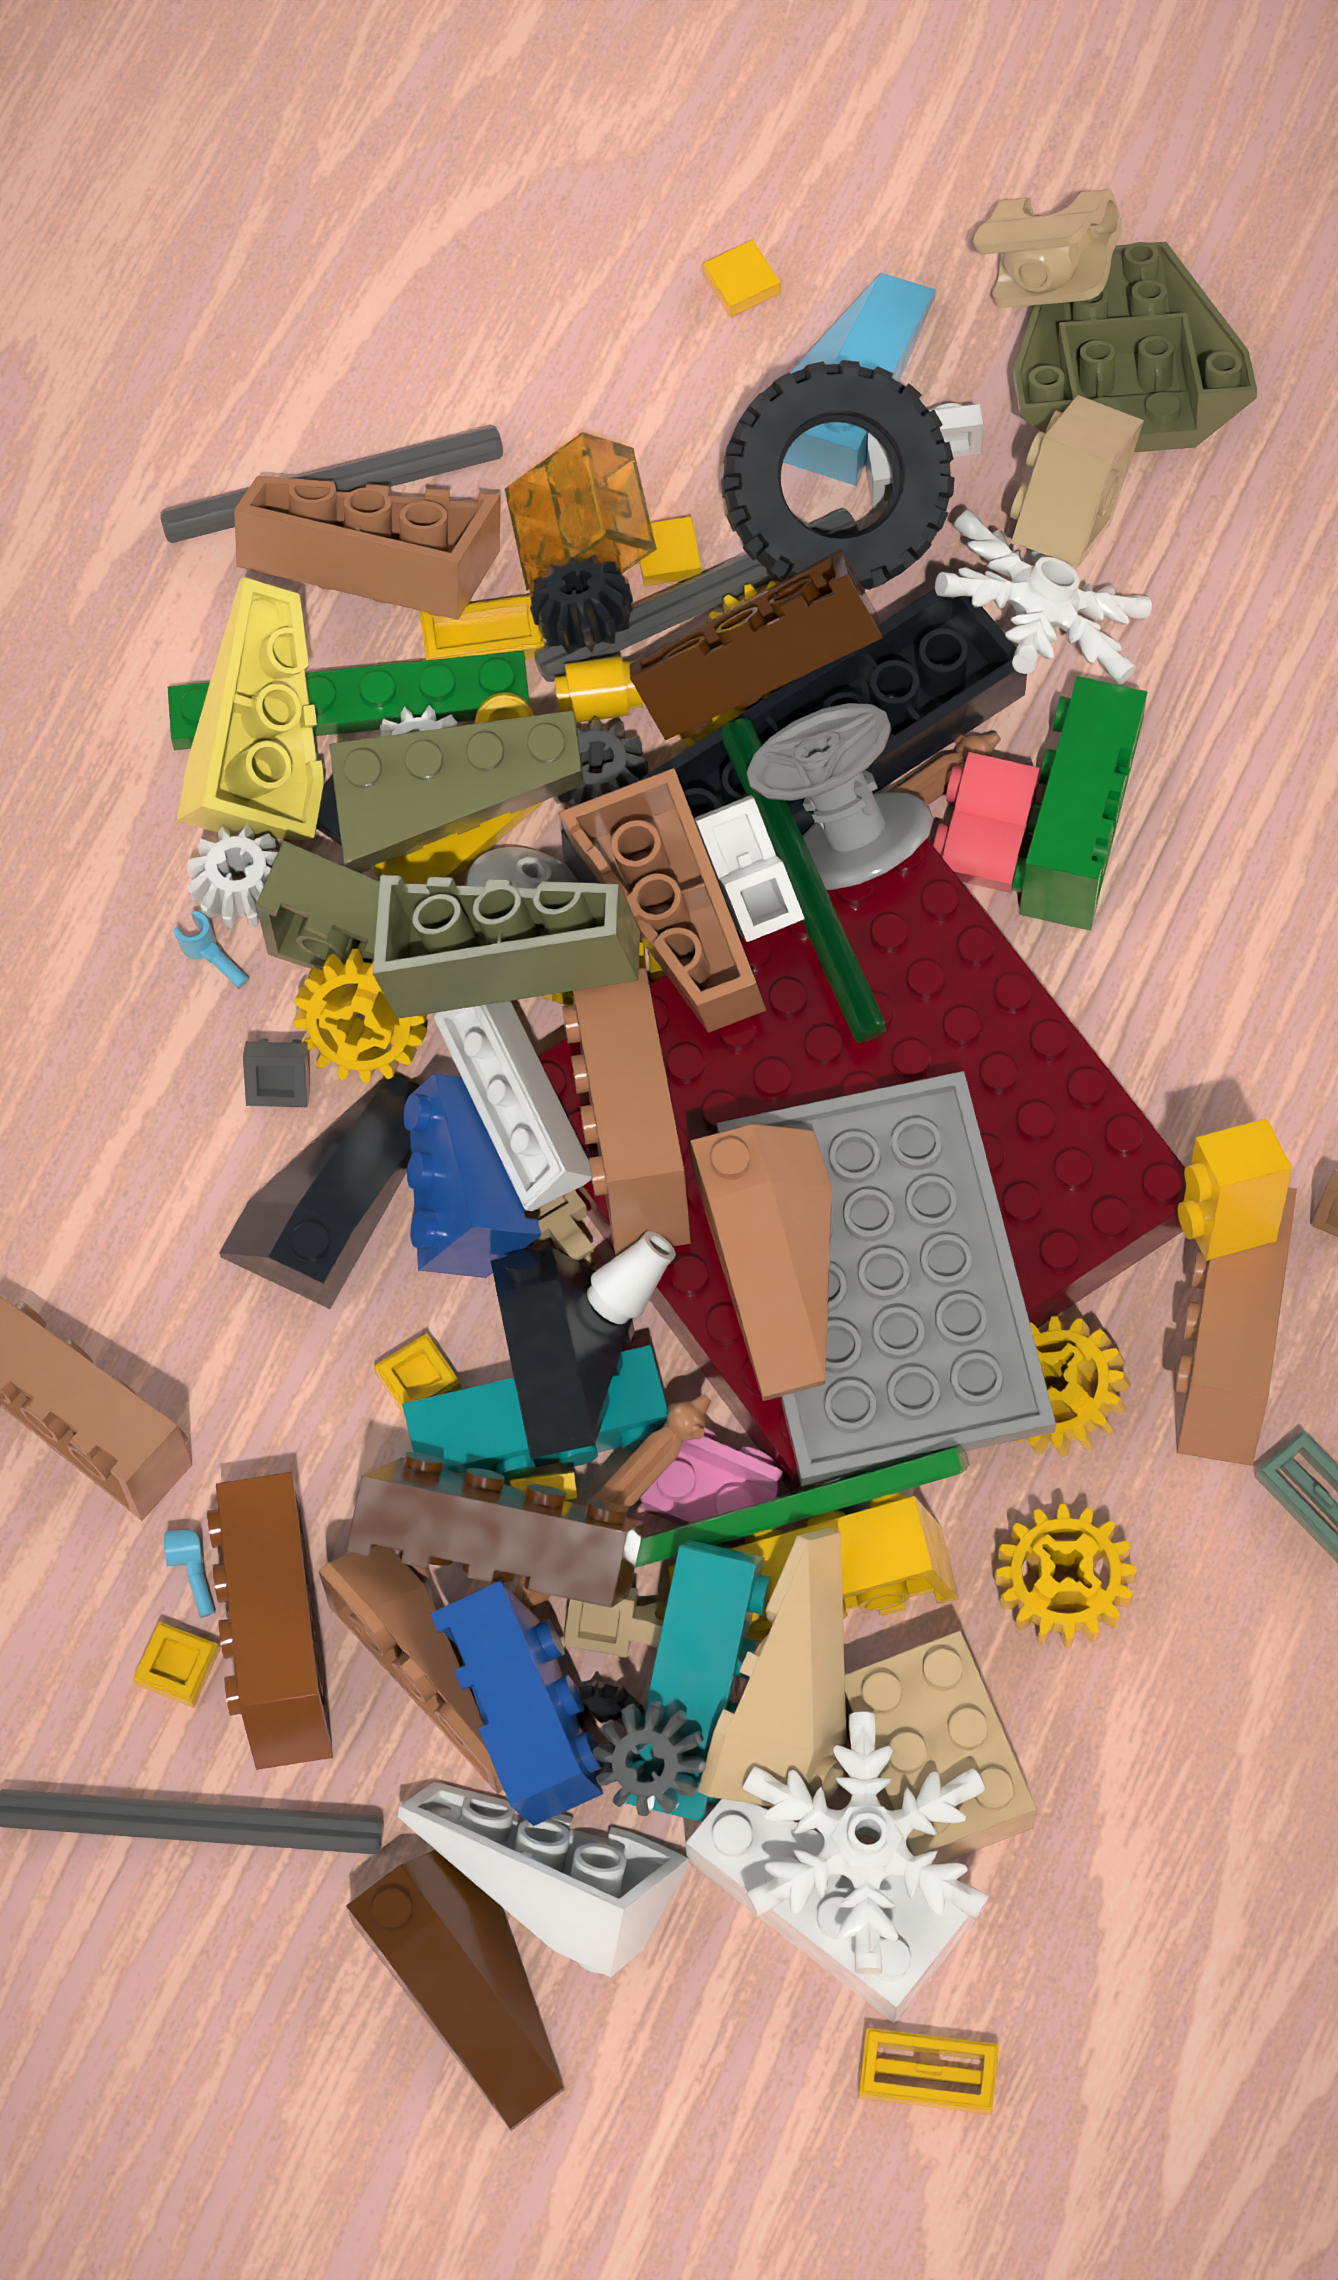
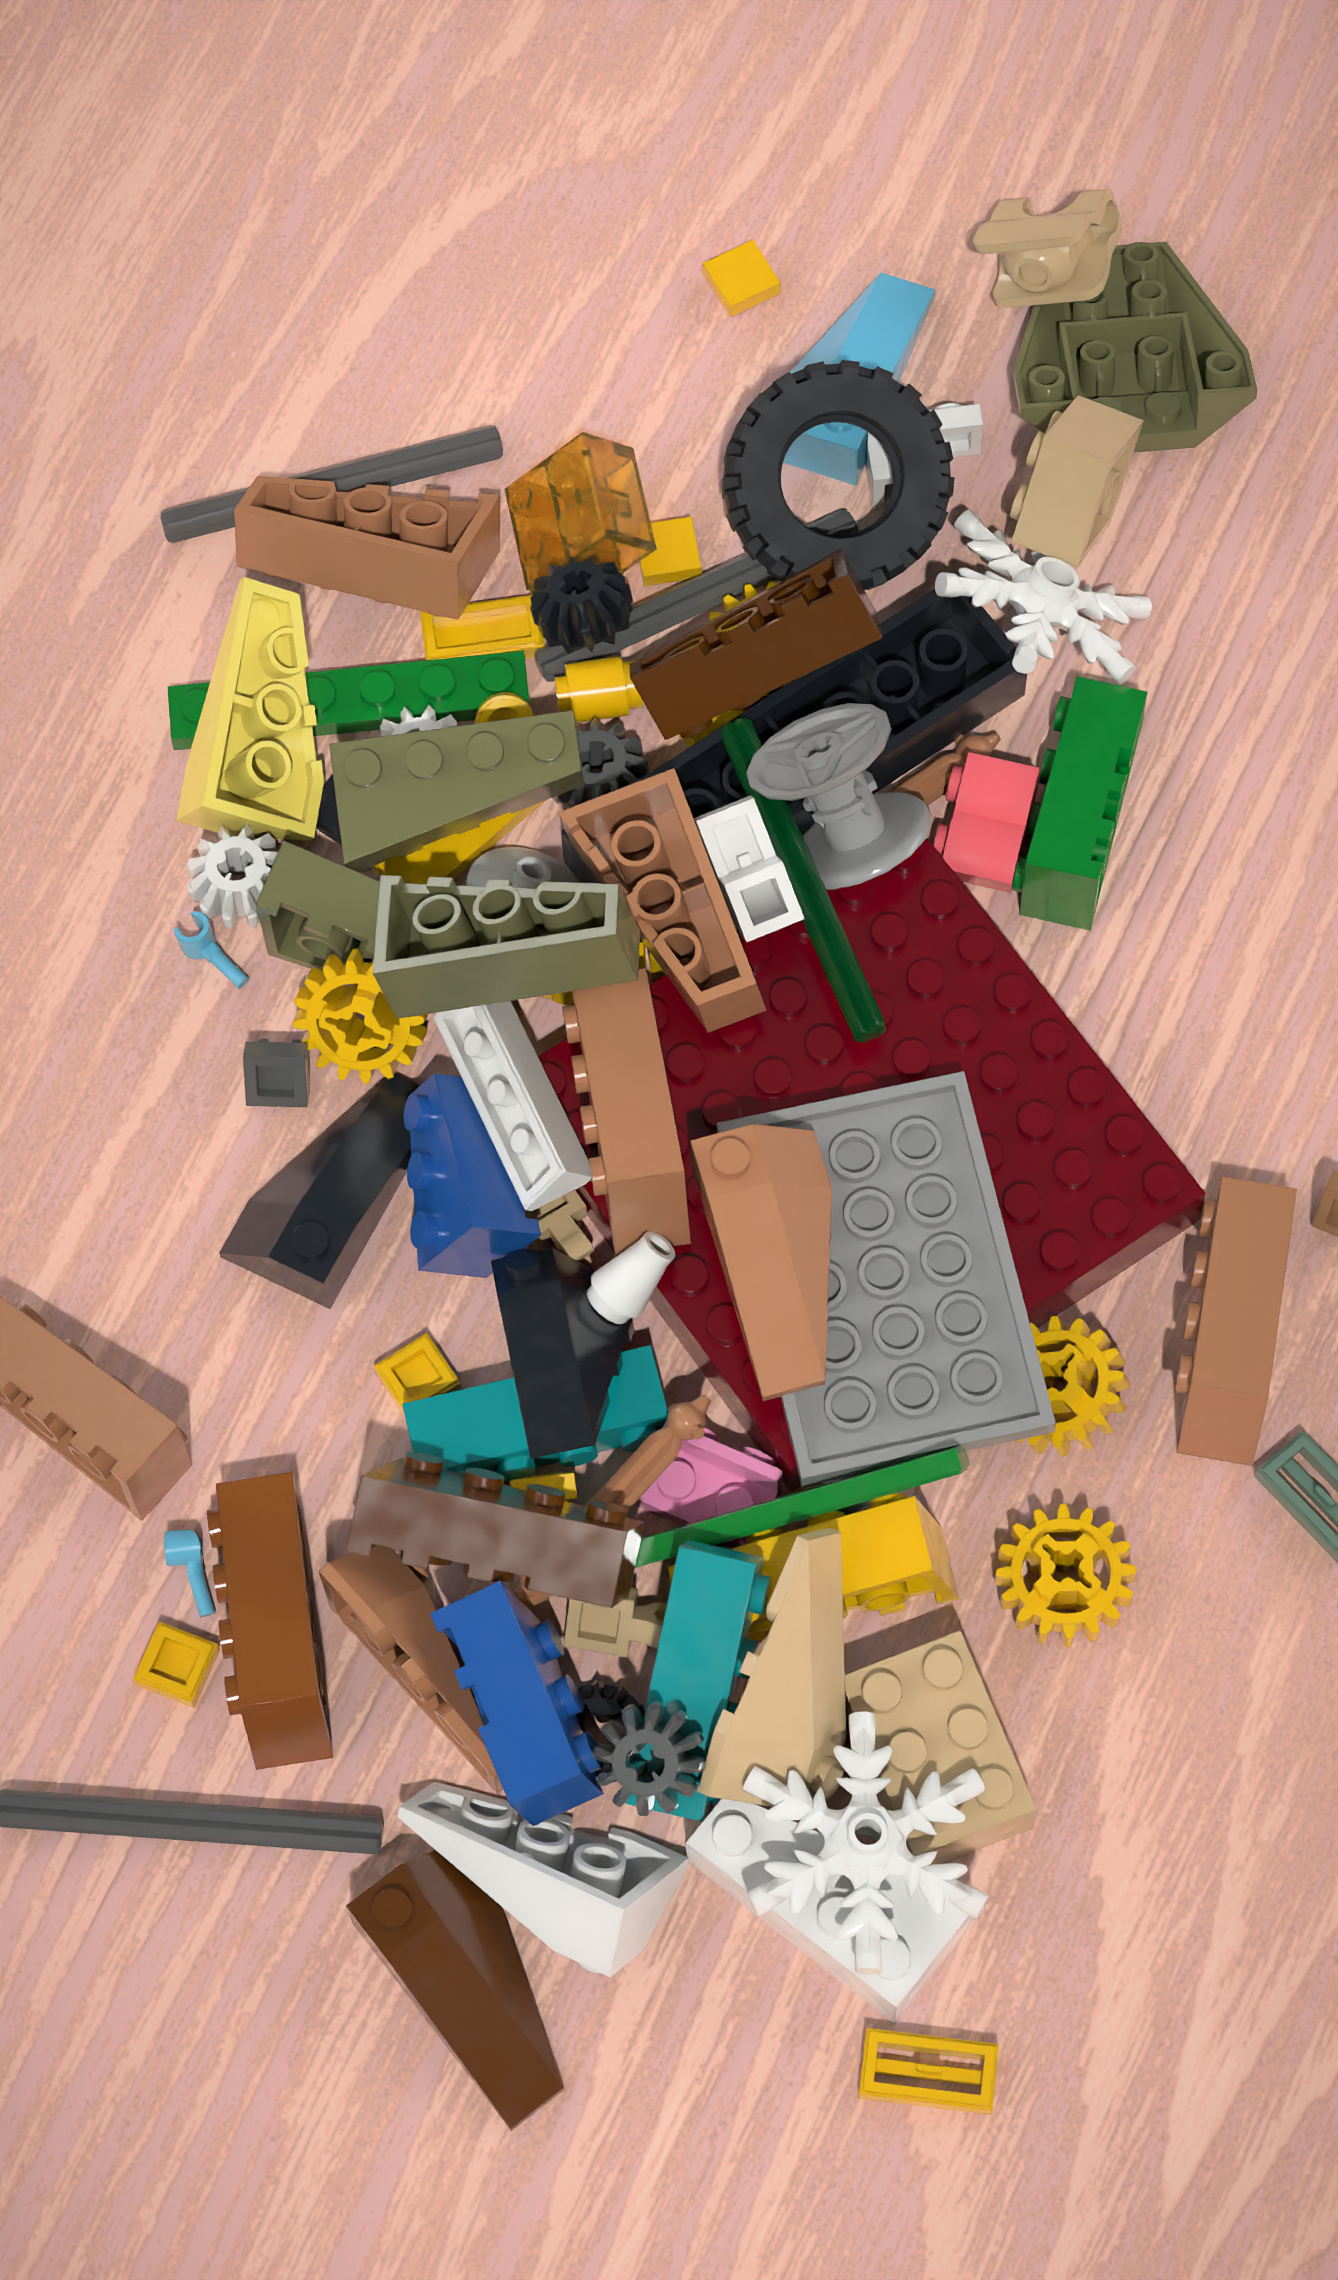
yellow brick [1178,1118,1292,1261] -> none

